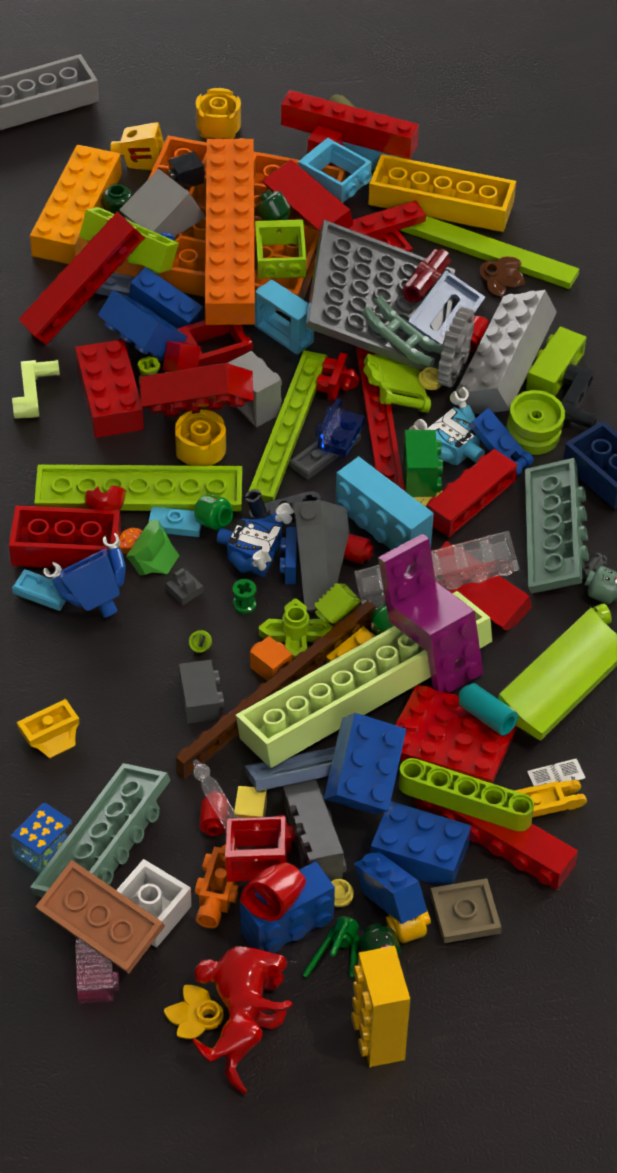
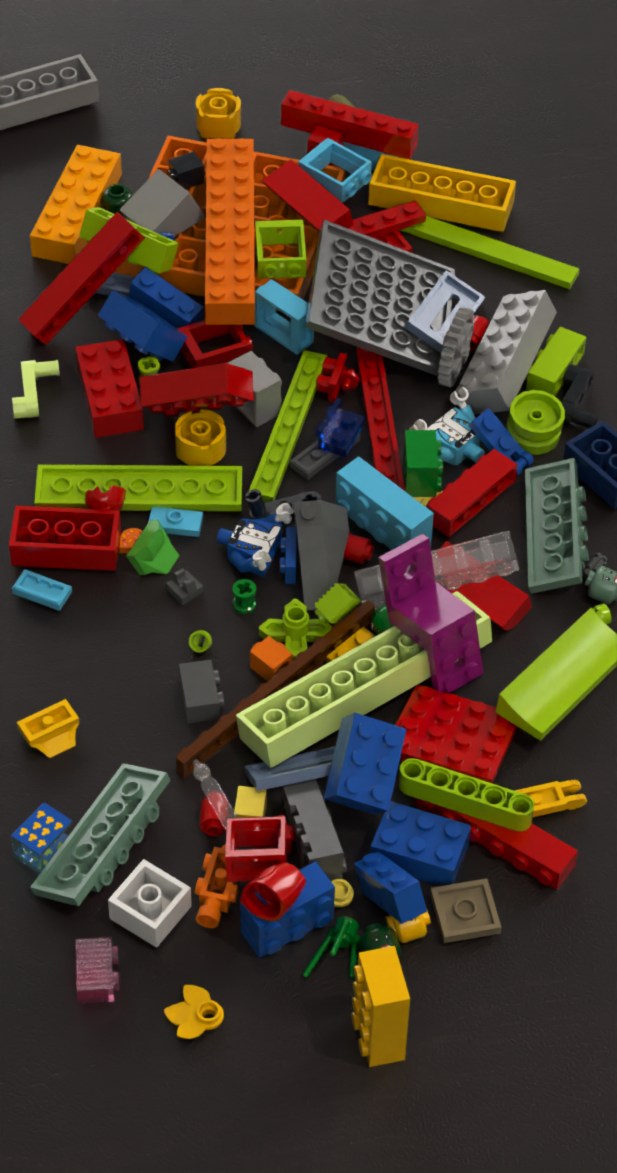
nougat plate [35,860,165,974] -> none
blue torso [43,533,126,617] -> none
yellow torso [111,122,164,170] -> none
red brick [163,341,201,372] -> none
red animal [192,946,293,1094] -> none
green head [194,493,233,530] -> none
dark green head [256,189,291,221] -> none
sand green piece [362,295,442,367] -> none
lime piece [363,354,431,413] -> none
dark red piece [402,249,451,303] -> none
light yellow plate [418,367,441,390] -> none
teal brick [459,683,518,736] -> none
reddish brown plate [479,256,525,298] -> none
white sticker [527,759,585,786] -> none

